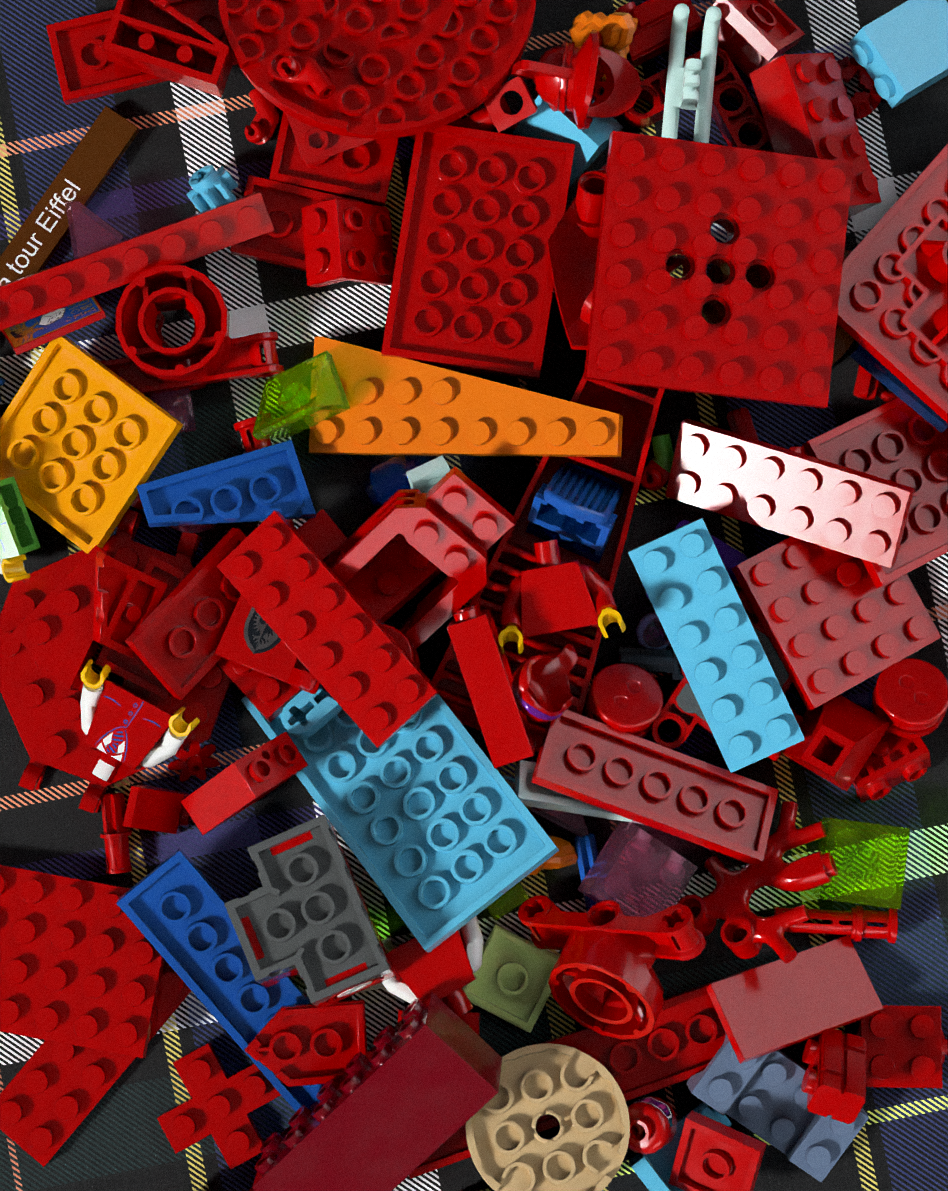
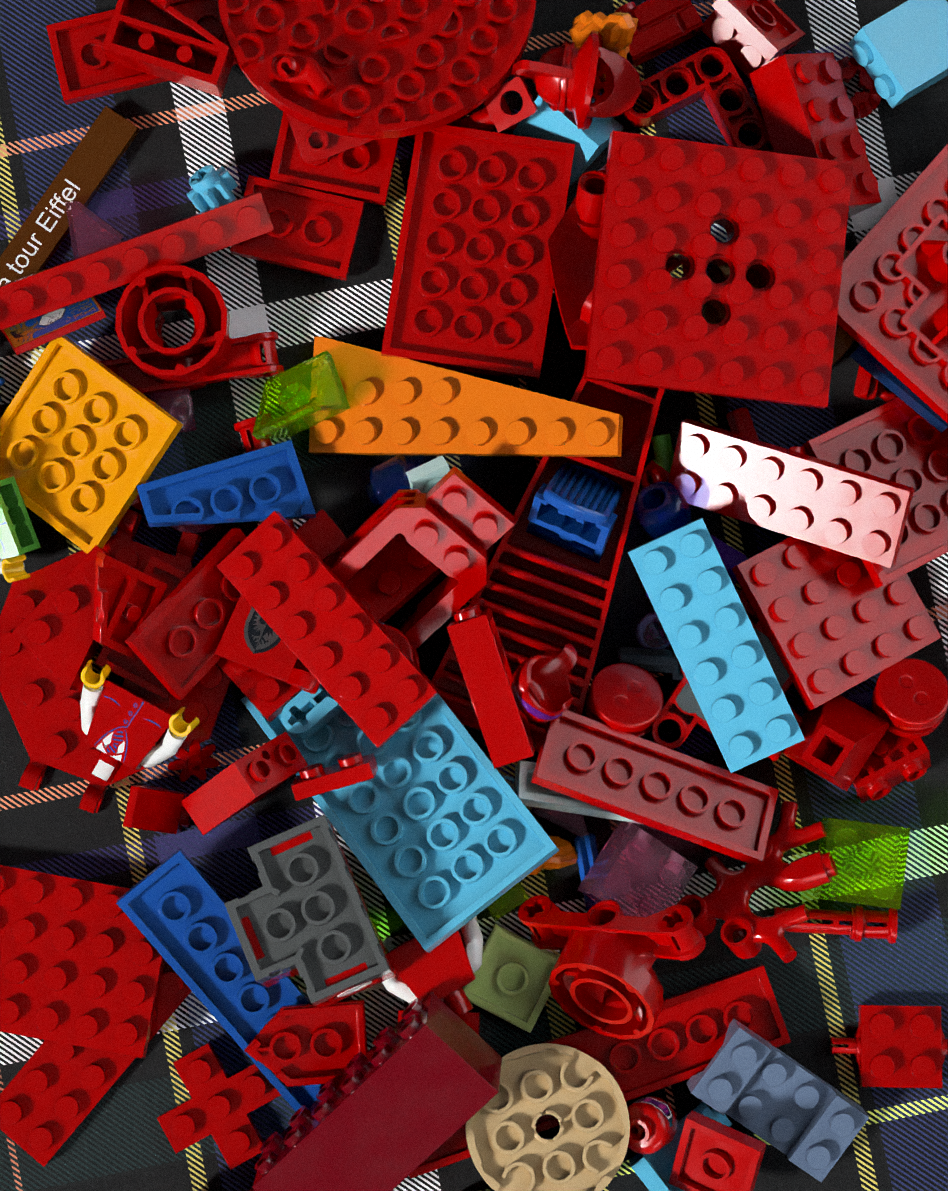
red axle [100,792,132,874] -> none
red arm [244,88,280,145] -> none
red bracket [301,198,395,288] -> none
red torso [498,539,626,654] -> none
light aqua piece [661,3,722,143] -> none
red tile [706,935,884,1064] -> none
red brick [801,1029,867,1124] -> none
none -> red plate [291,751,378,801]
none -> clear blue head [634,481,691,539]

